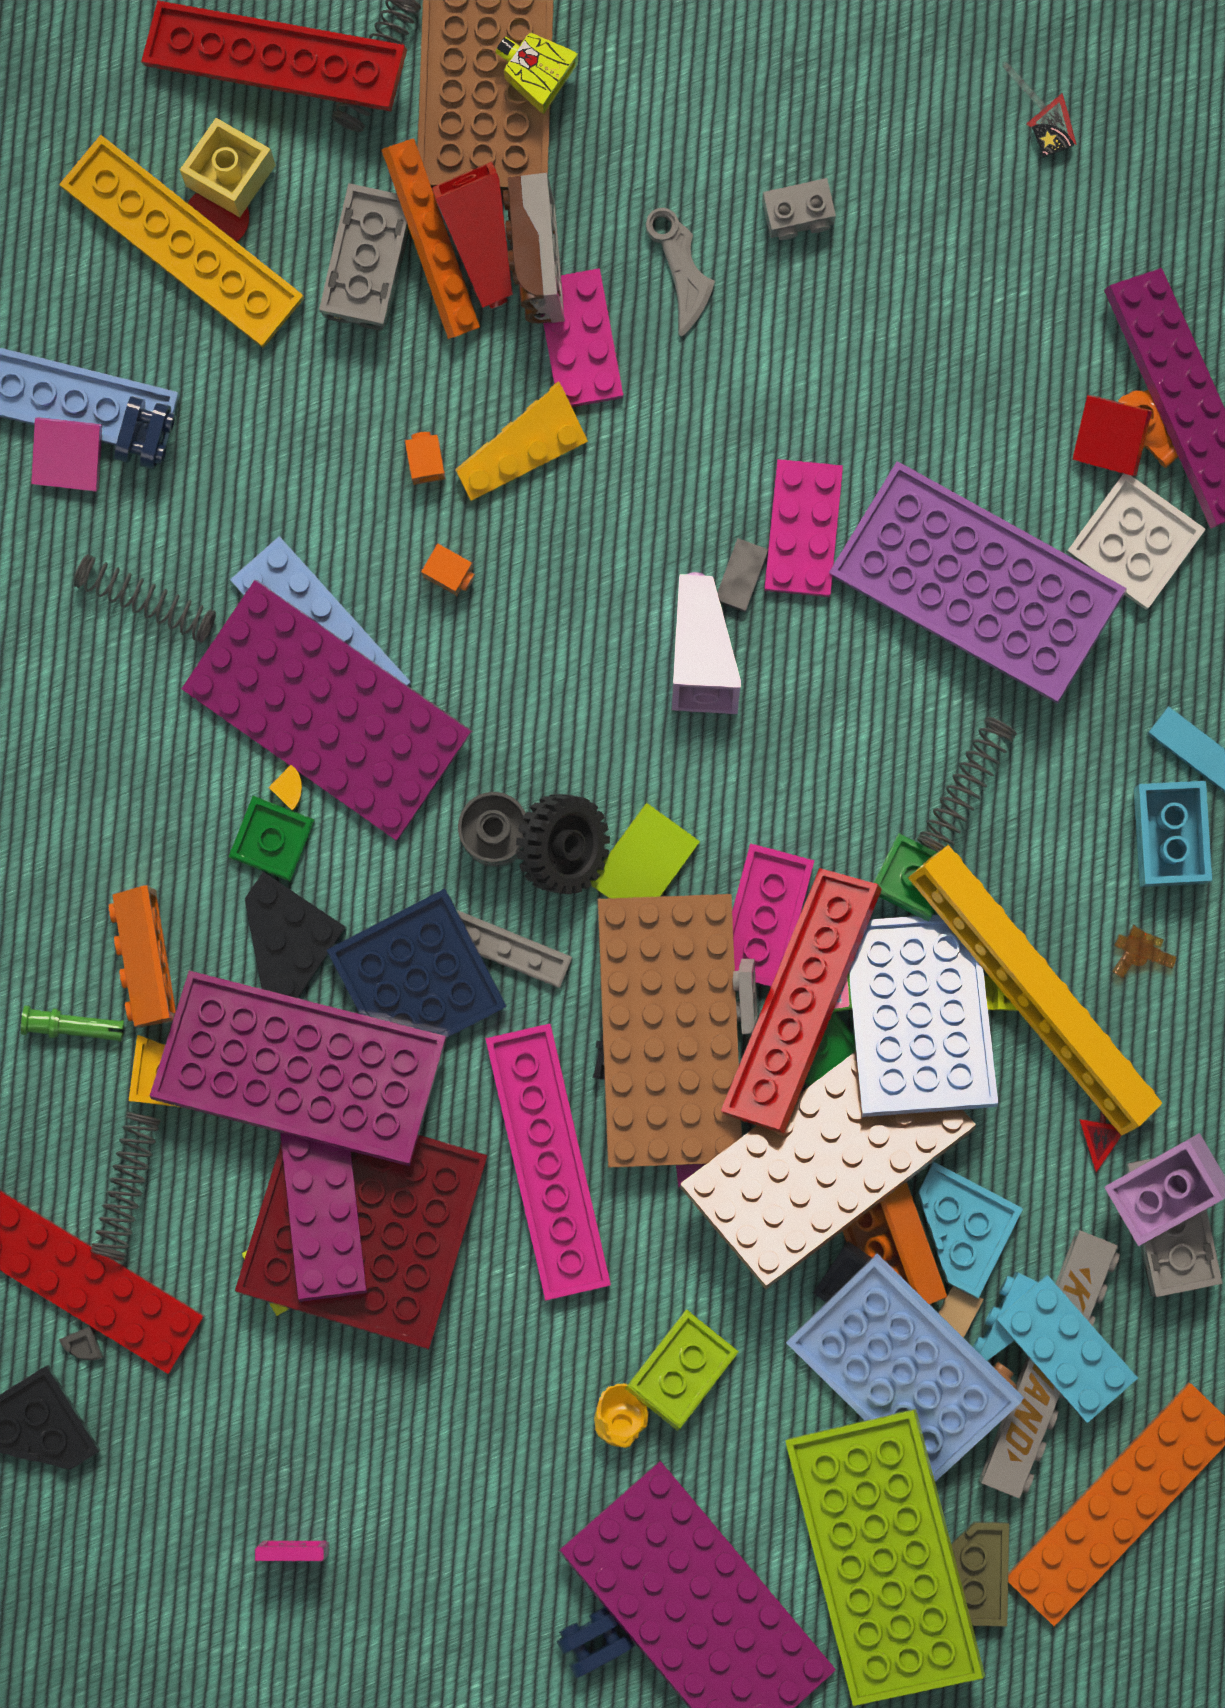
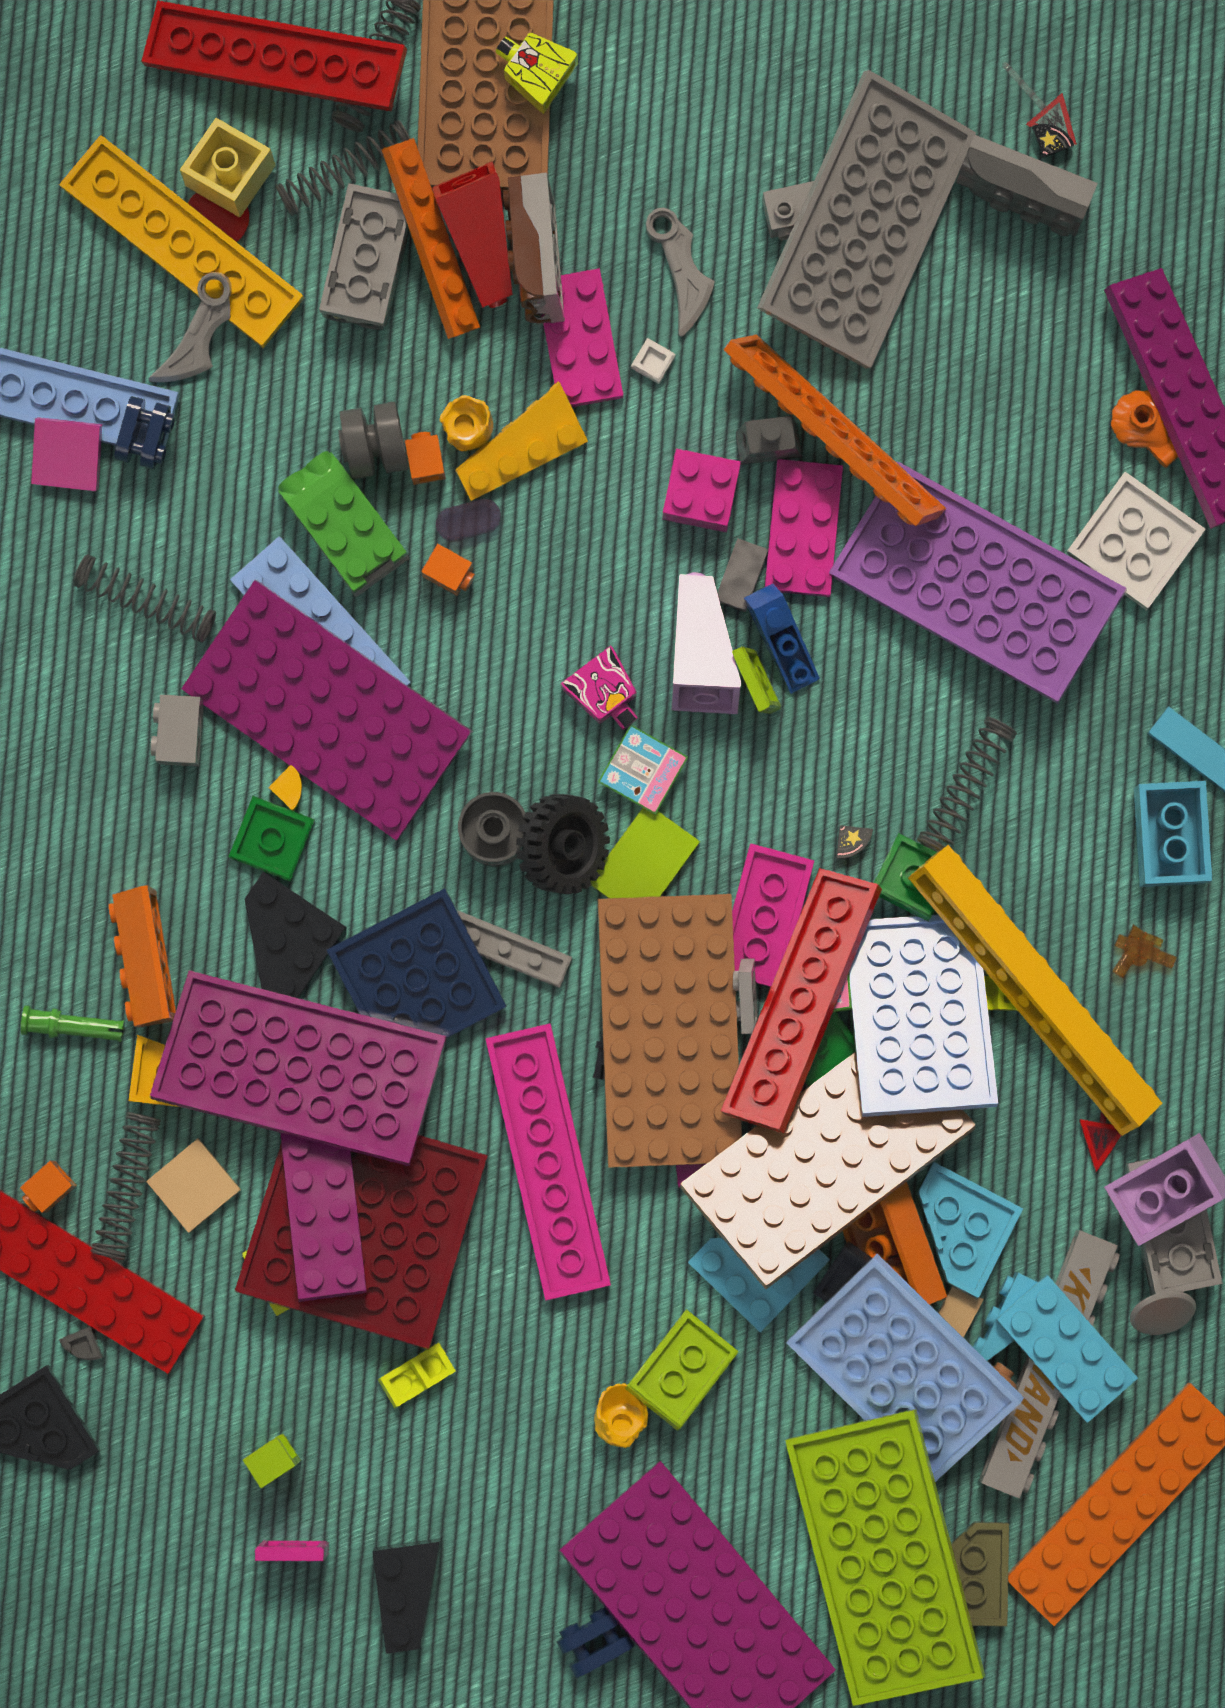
red tile [1072,395,1152,476] -> none
none -> orange brick [20,1161,77,1213]
none -> tan tile [146,1138,241,1233]
none -> light grey piece [149,272,232,382]
none -> light grey brick [151,695,204,767]
none -> lime panel [243,1434,301,1488]
none -> dark grey piece [276,120,411,217]
none -> bright green piece [278,451,409,597]
none -> dark grey wheel [338,401,408,480]
none -> black wedge [372,1538,442,1654]
none -> neon yellow slope [378,1343,456,1408]
none -> clear purple tile [436,499,501,542]
none -> yellow hair [439,395,494,451]
none -> dark pink torso [561,646,638,730]
none -> piece [598,724,688,815]
none -> white tile [631,338,676,384]
none -> dark pink brick [662,448,741,533]
none -> medium azure plate [688,1238,830,1333]
none -> orange plate [724,334,946,526]
none -> lime tile [731,646,781,714]
none -> dark grey torso [736,416,802,465]
none -> blue slope [744,584,820,693]
none -> light grey plate [757,70,976,369]
none -> dark grey tile [836,825,873,859]
none -> dark grey piece [956,135,1098,236]
none -> light grey piece [1130,1291,1196,1335]

